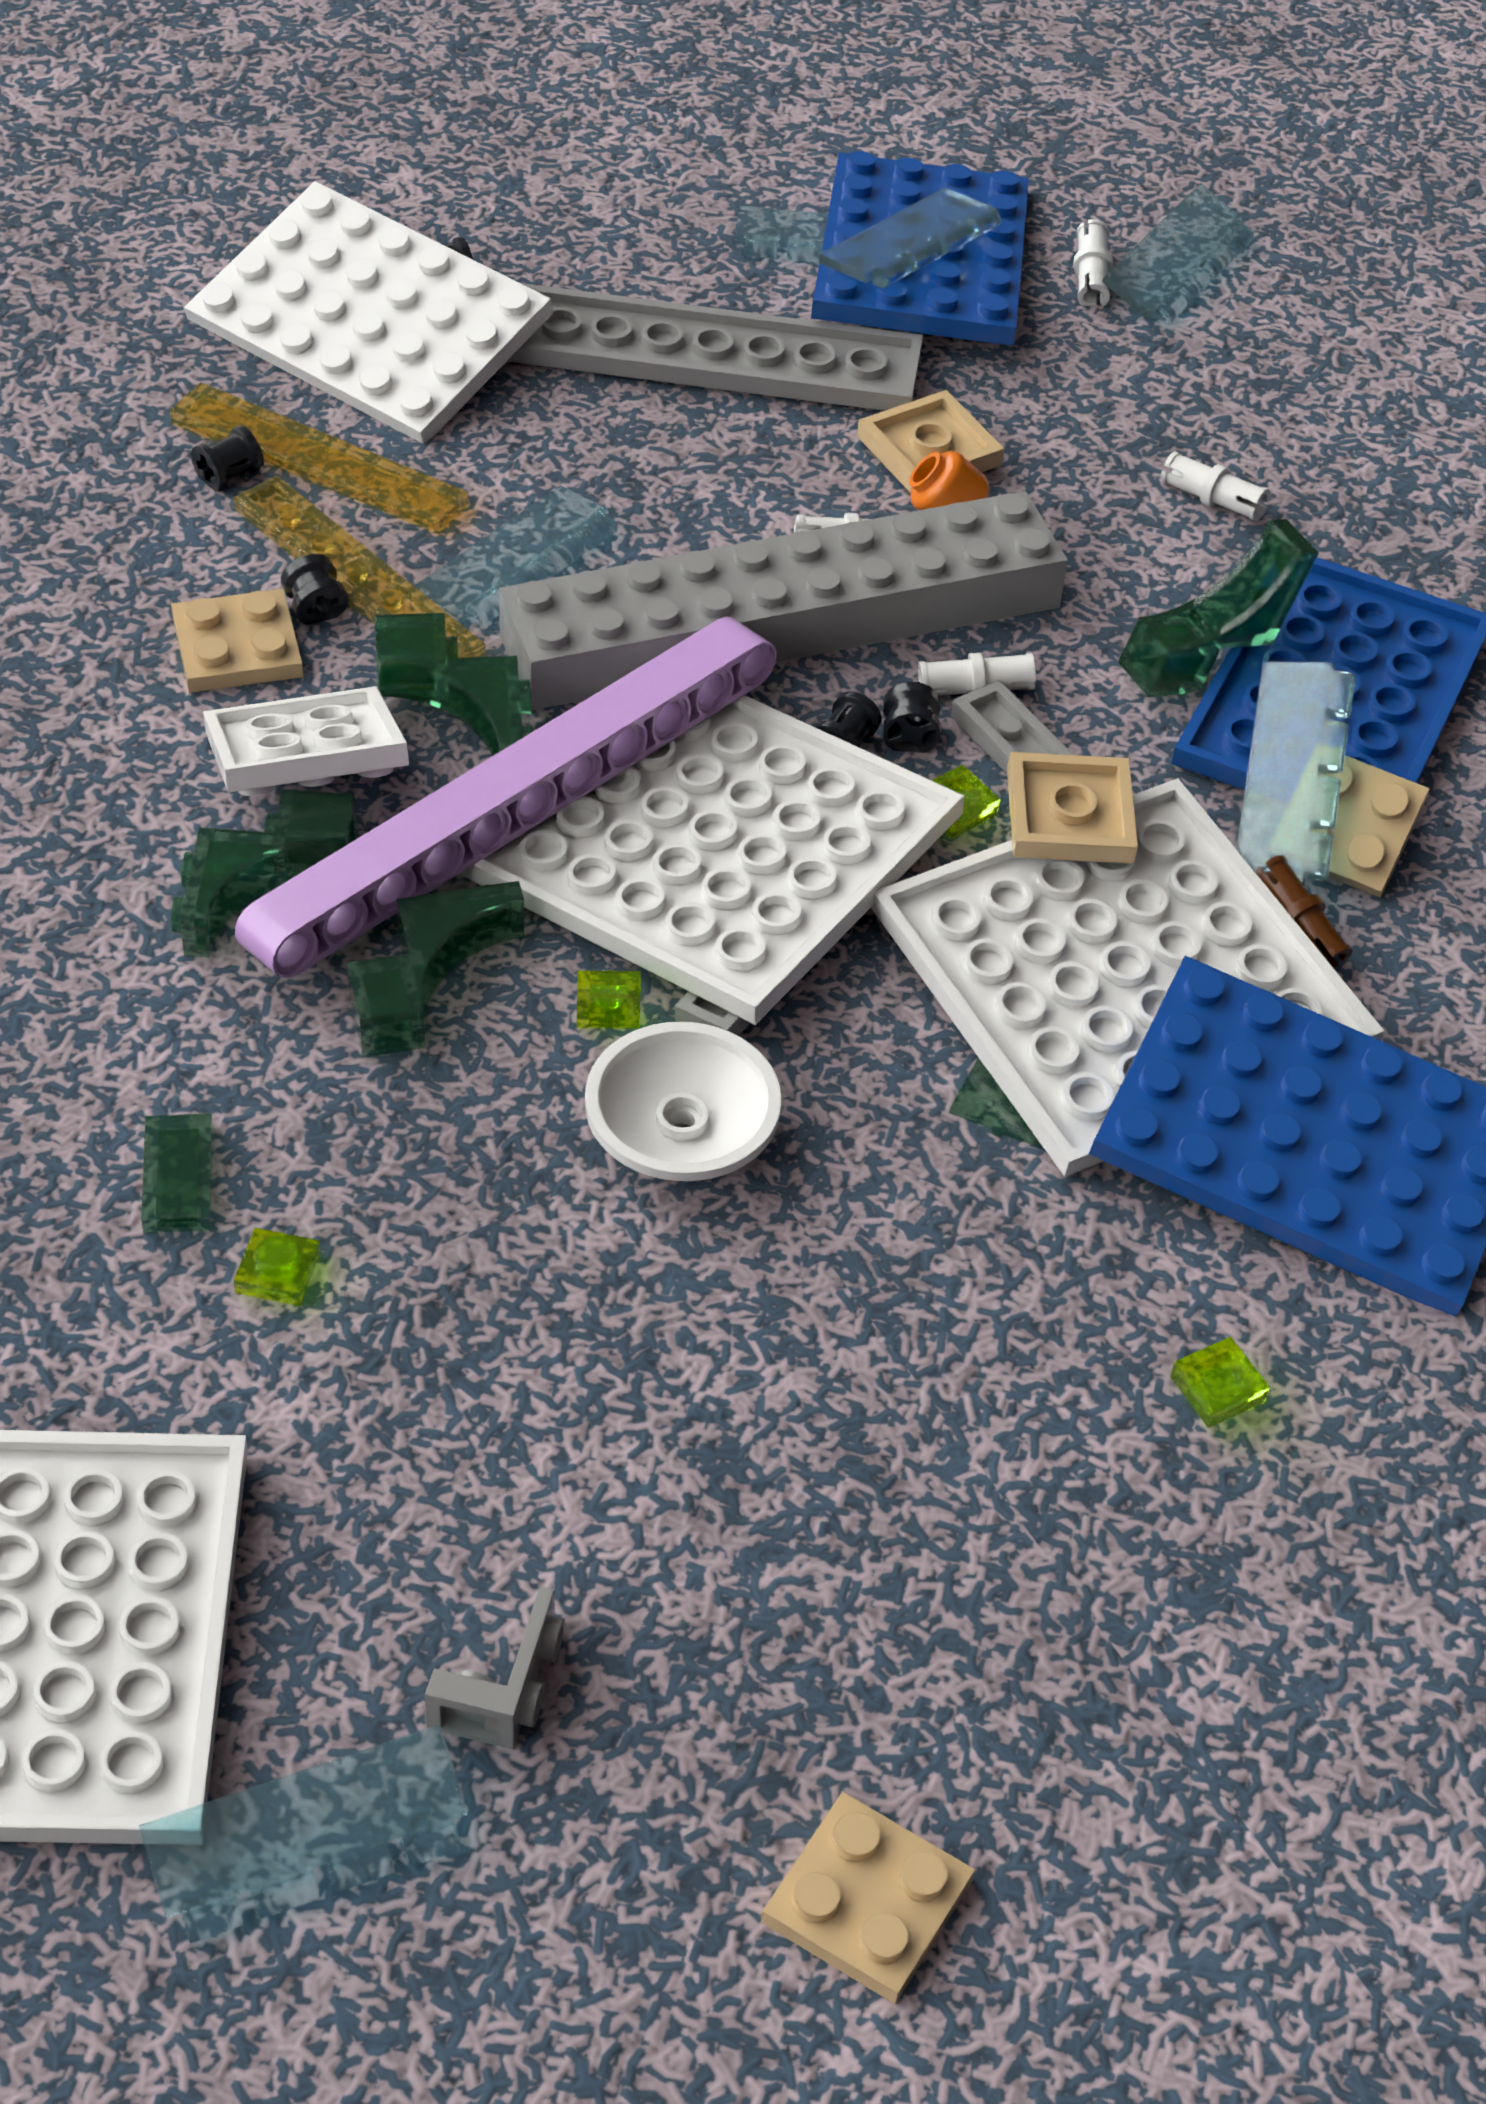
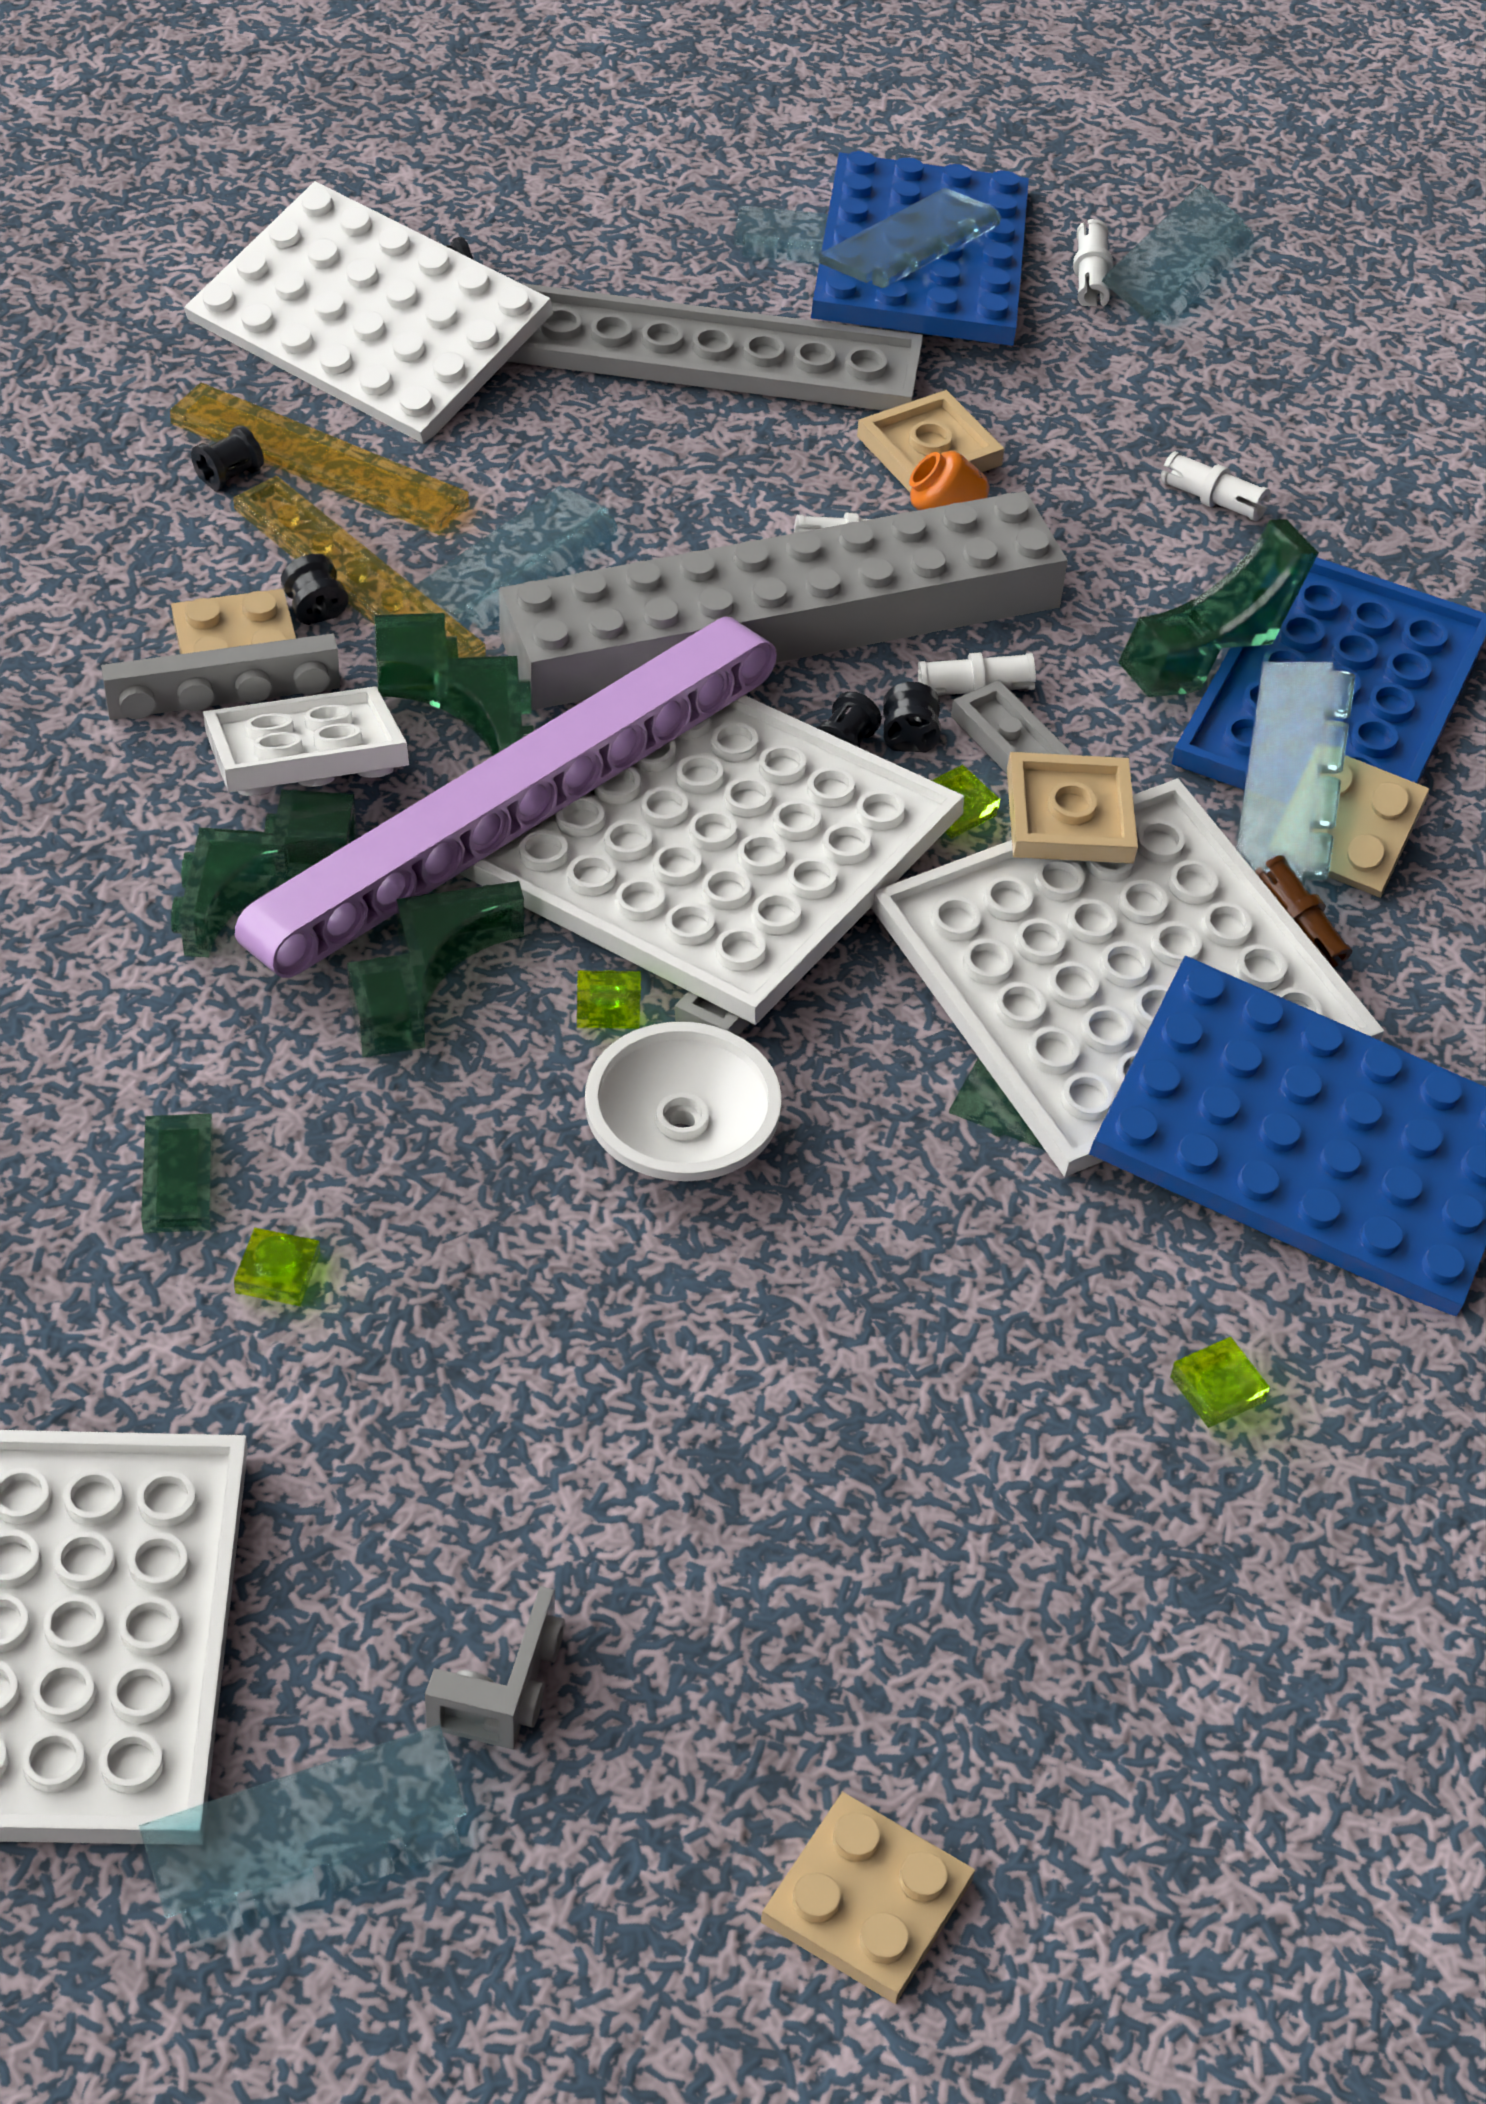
none -> light grey plate [101,633,340,720]

